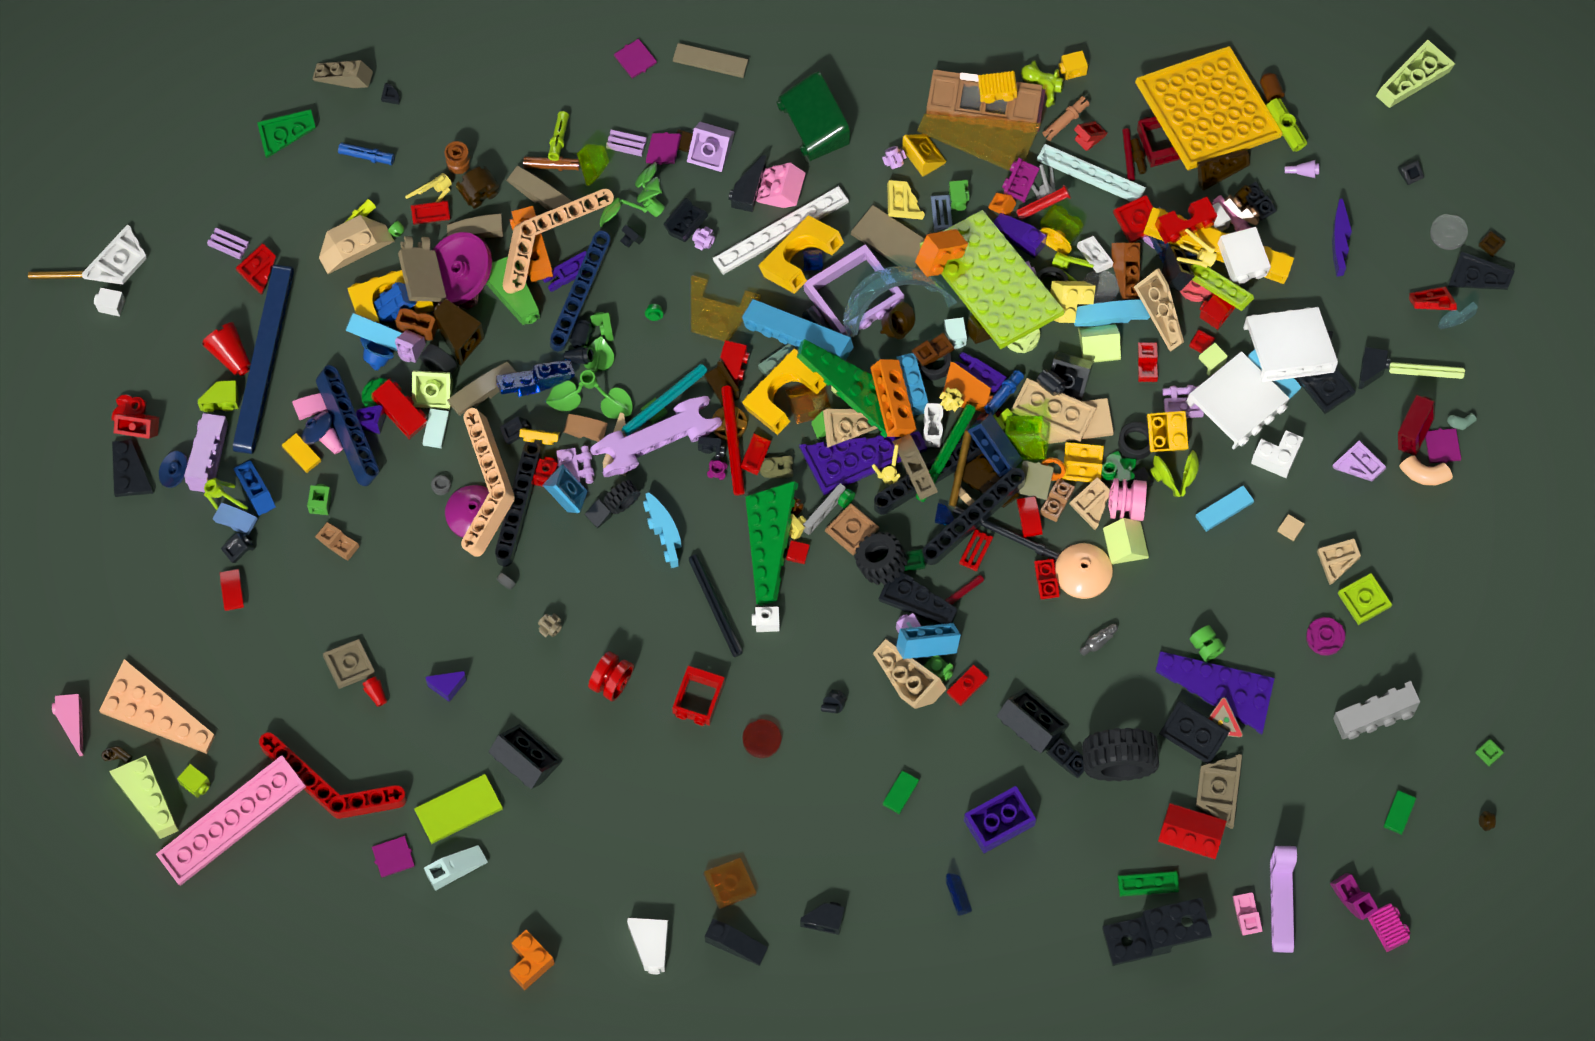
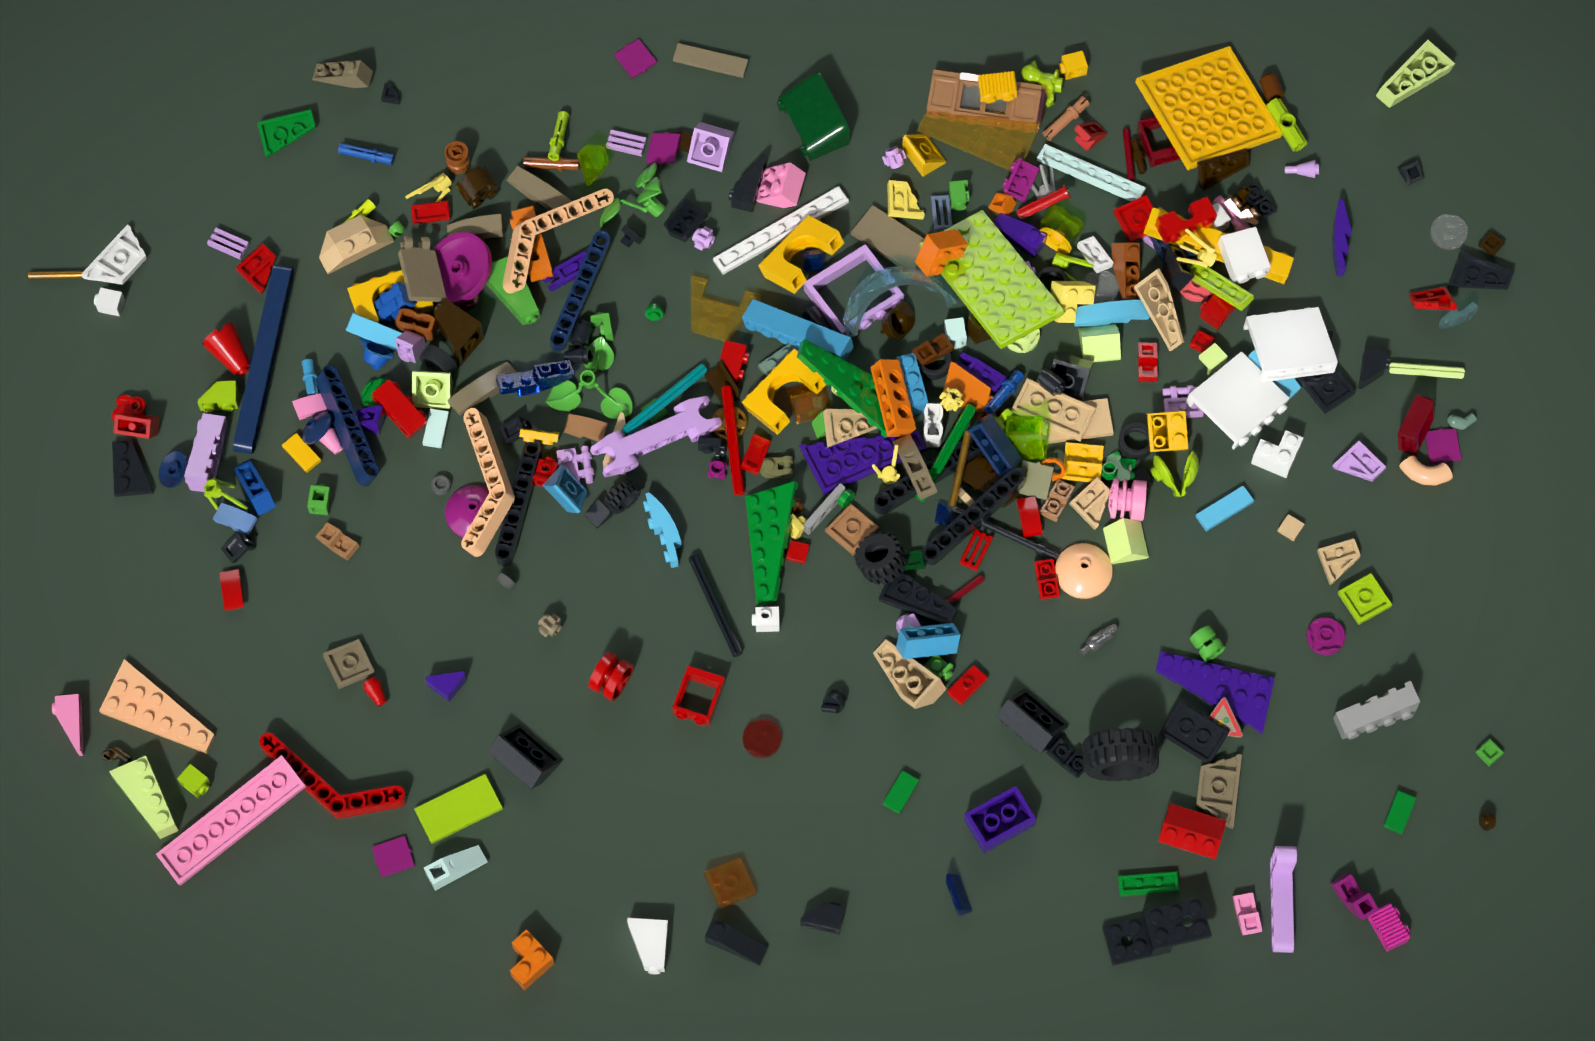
none -> dark azure axle [302,359,318,396]

